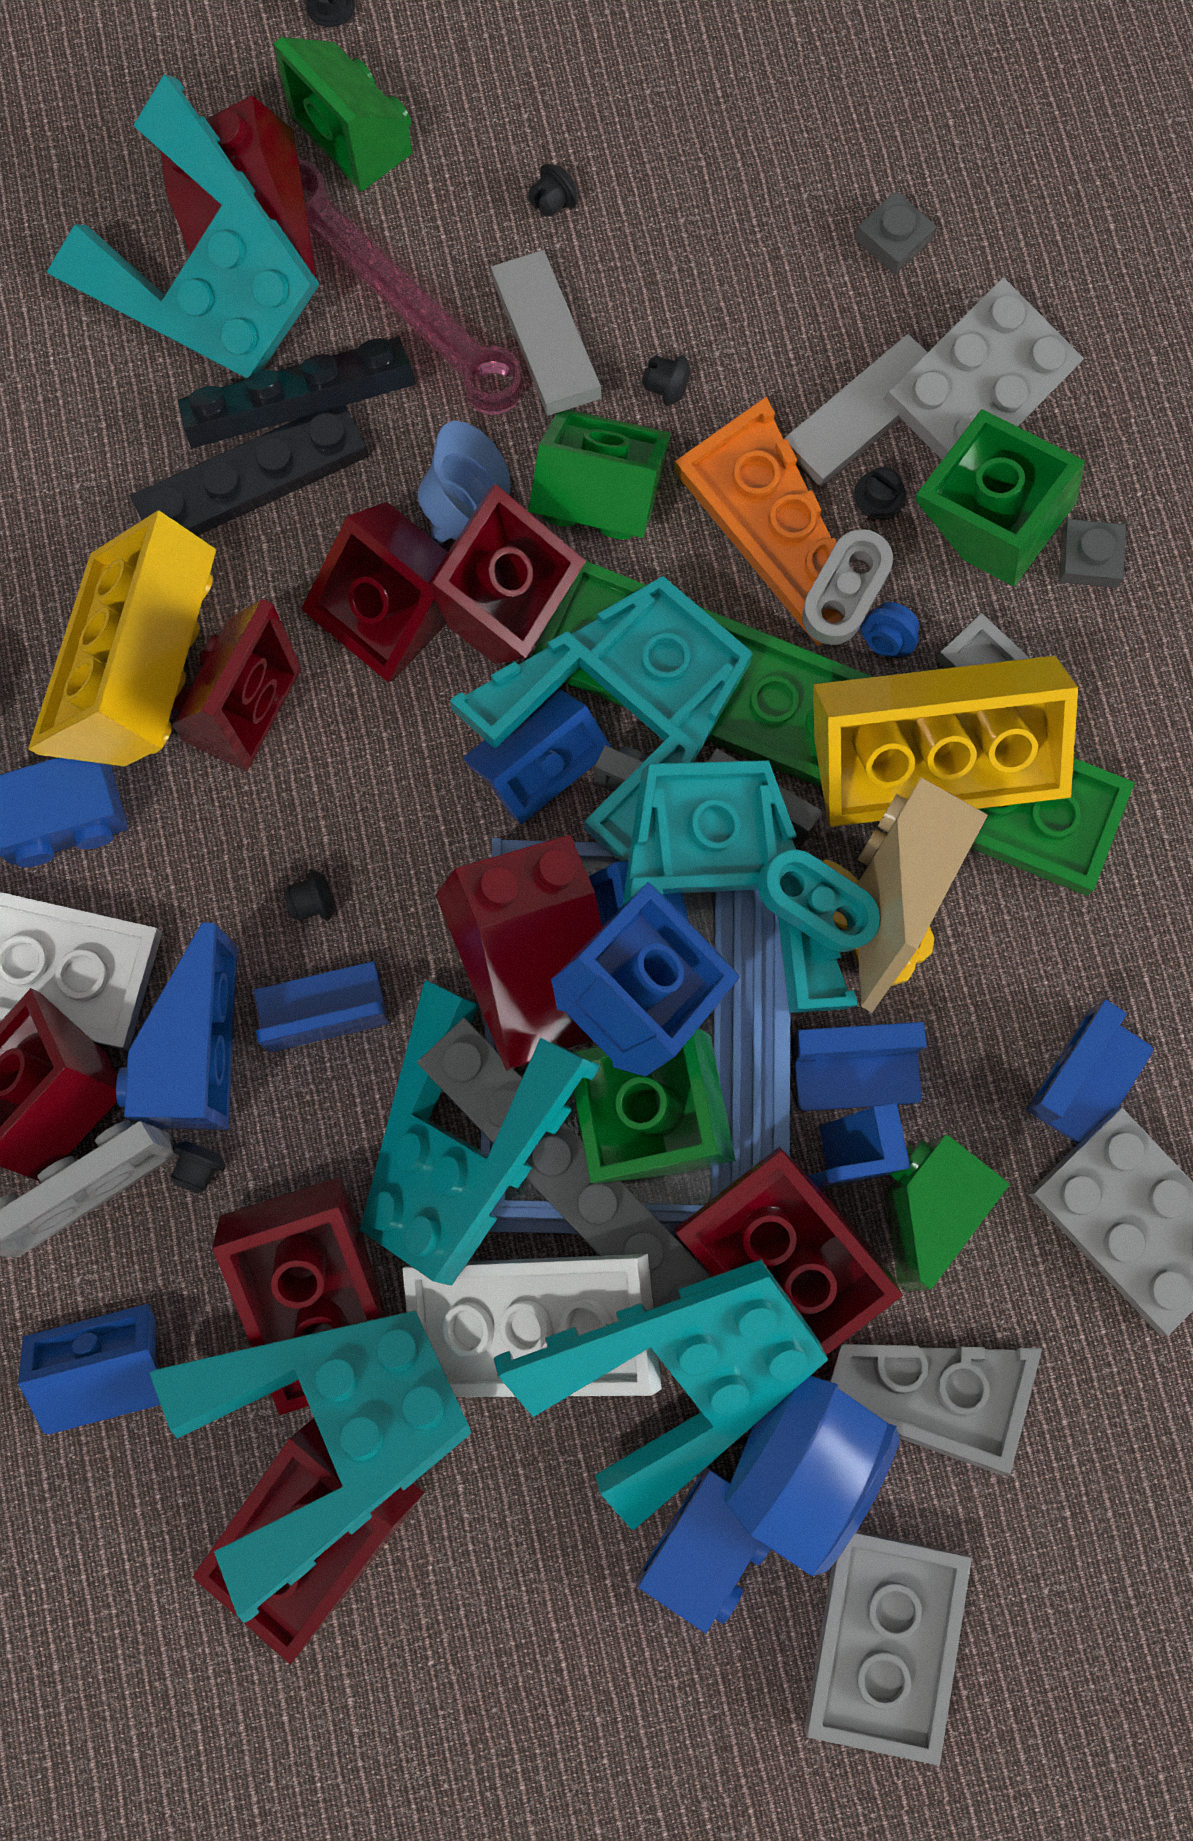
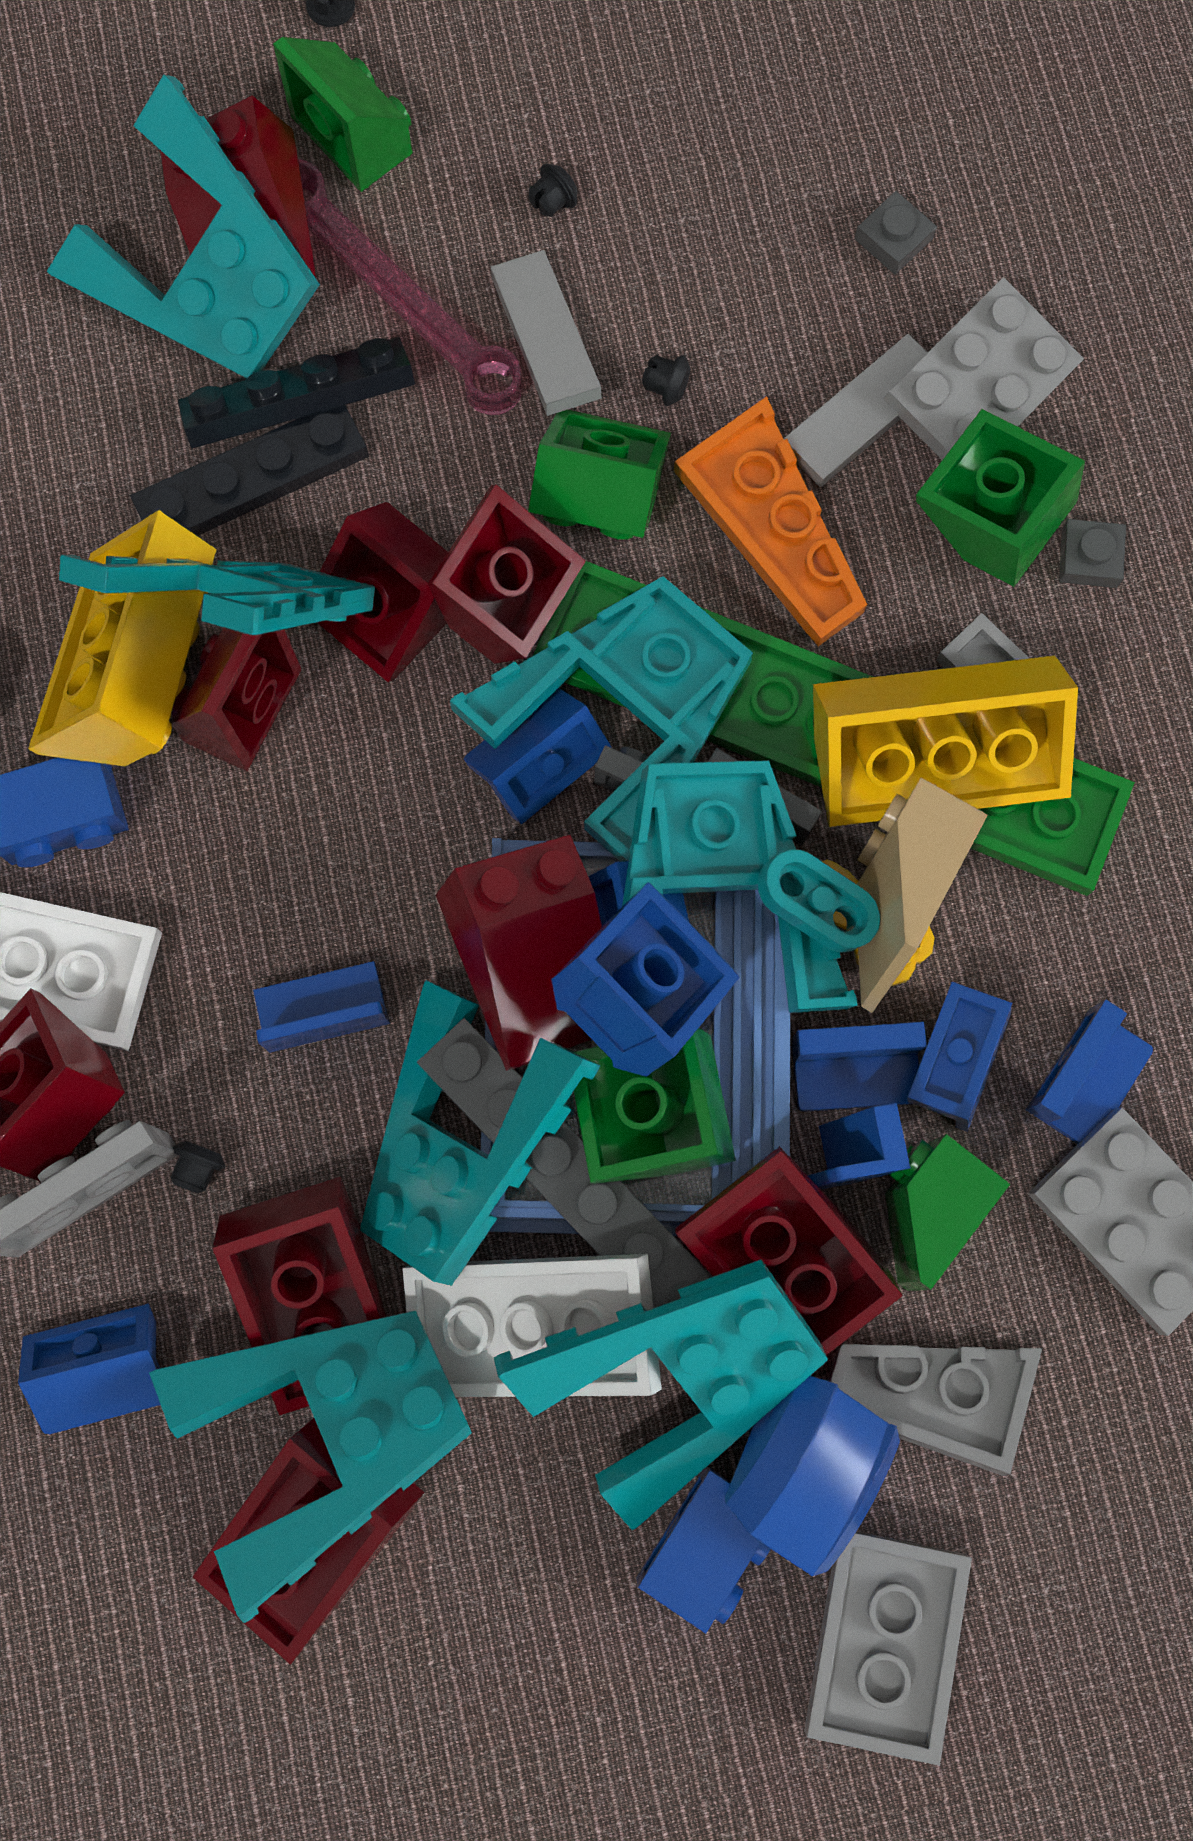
blue slope [116,922,238,1130] -> none
black piece [284,869,335,921] -> none
medium blue piece [417,421,511,544] -> none
light grey plate [802,529,893,645] -> none
black piece [854,467,906,520] -> none
blue plate [860,602,919,658] -> none
none -> teal wing [59,554,375,635]
none -> blue panel [907,982,1012,1132]

